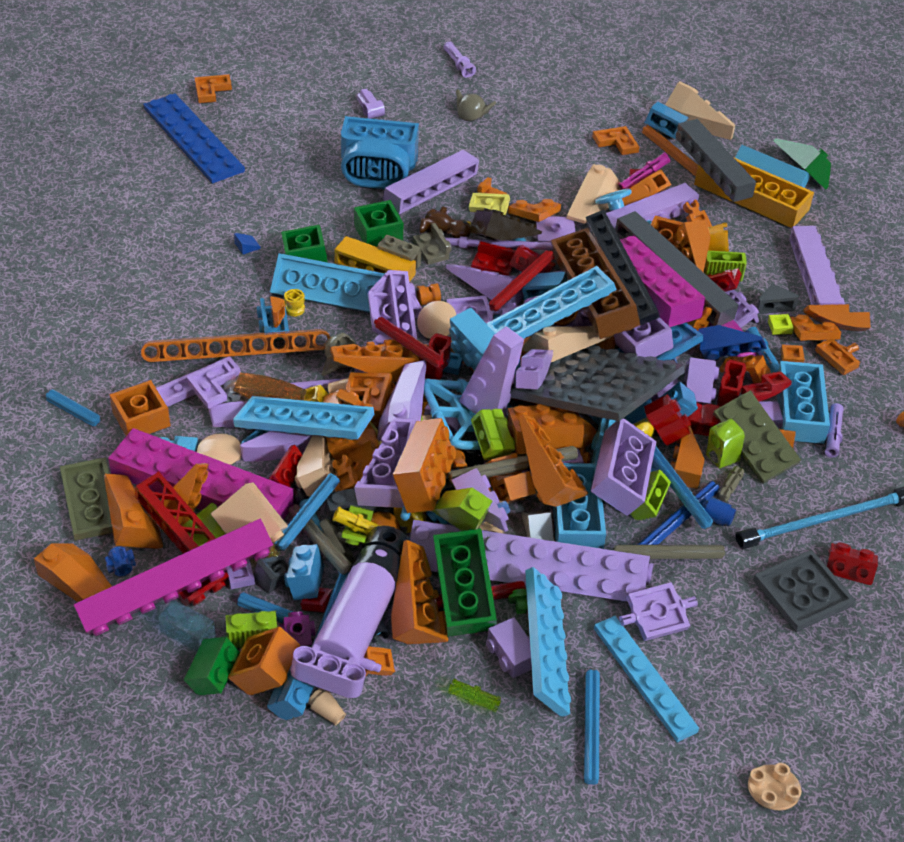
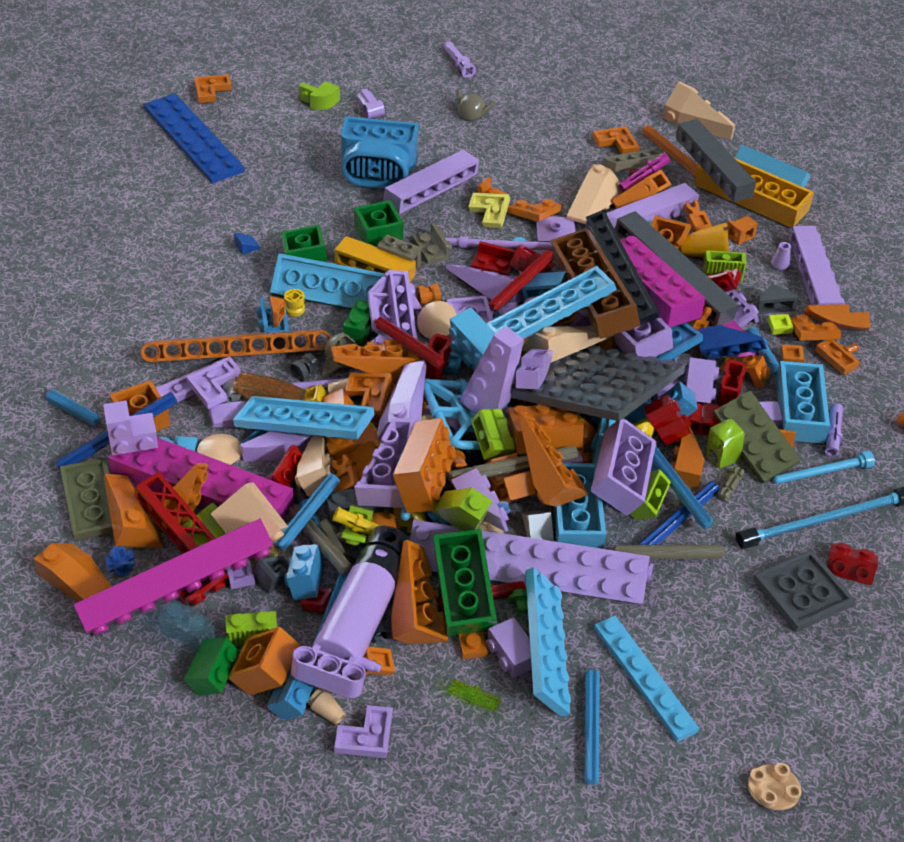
dark azure axle [237,592,300,629] -> none
magenta brick [279,611,316,647] -> none
orange plate [336,389,375,412] -> none
reddish brown animal [419,206,471,238] -> none
dark brown slope [469,208,542,241] -> none
medium azure piece [595,189,632,211] -> none
lavender plate [619,582,698,641] -> none
dark azure brick [644,101,689,139] -> none
orange slope [677,219,711,272] -> none
blue brick [702,497,736,526] -> none
red slope [741,371,792,402] -> none
wedge [773,138,831,189] -> none
none -> blue axle [56,392,177,470]
none -> lavender brick [103,400,158,456]
none -> dark grey wheel [290,353,320,382]
none -> lime brick [299,81,340,110]
none -> lavender plate [334,705,393,758]
none -> green brick [343,299,372,347]
none -> orange plate [459,632,488,659]
none -> dark tan plate [602,149,662,172]
none -> orange brick [726,215,758,245]
none -> lavender cone [771,242,791,271]
none -> medium azure piece [773,450,875,484]

